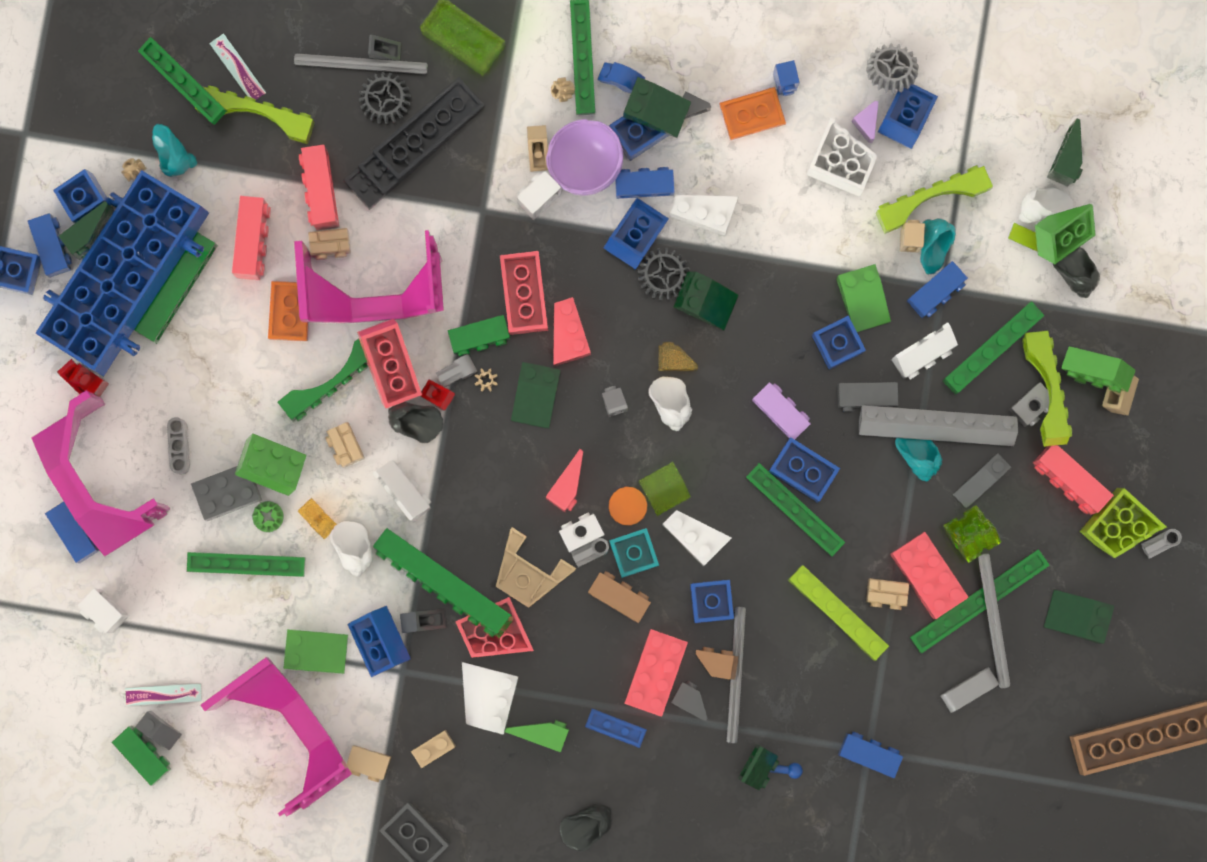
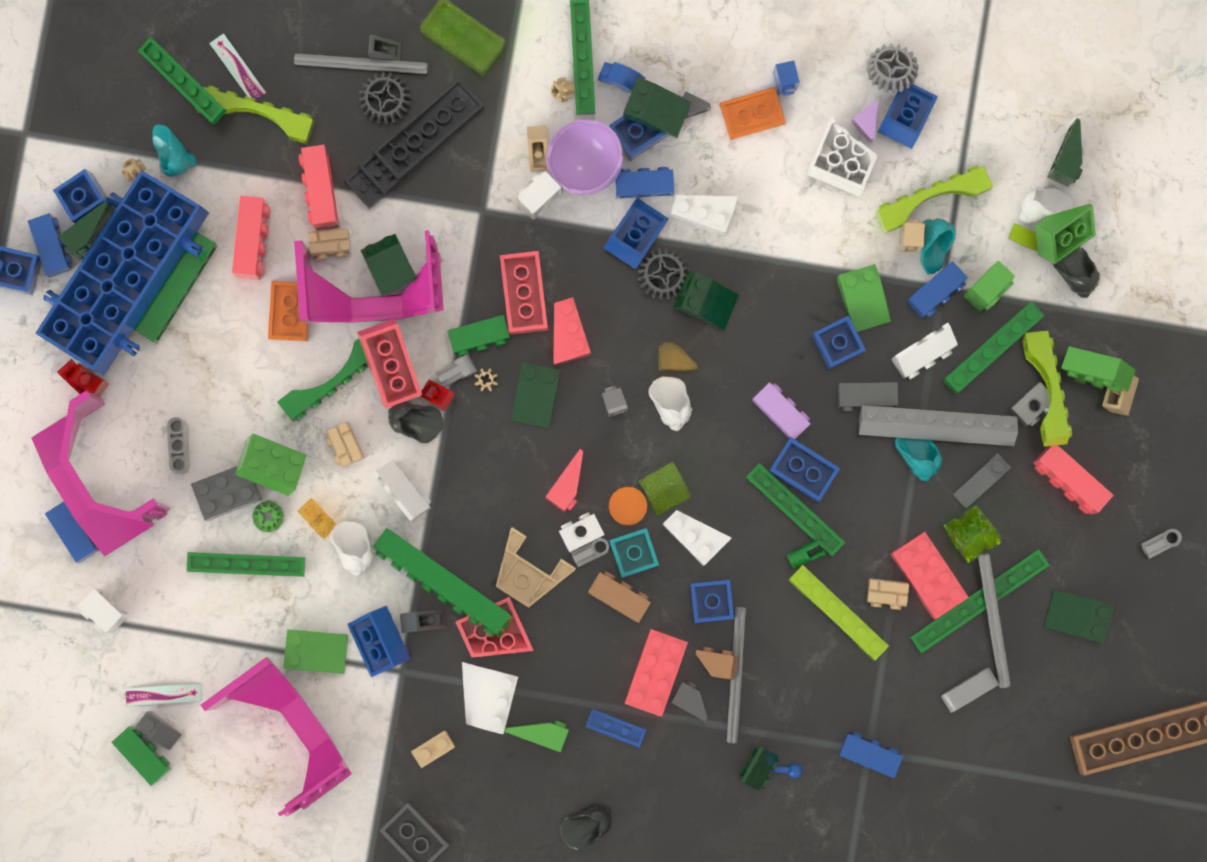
tan brick [347,745,391,782] -> none
lime wedge [1079,488,1167,558] -> none
none -> dark green slope [360,234,417,296]
none -> green hinge [787,539,826,569]
none -> bright green brick [963,260,1015,312]

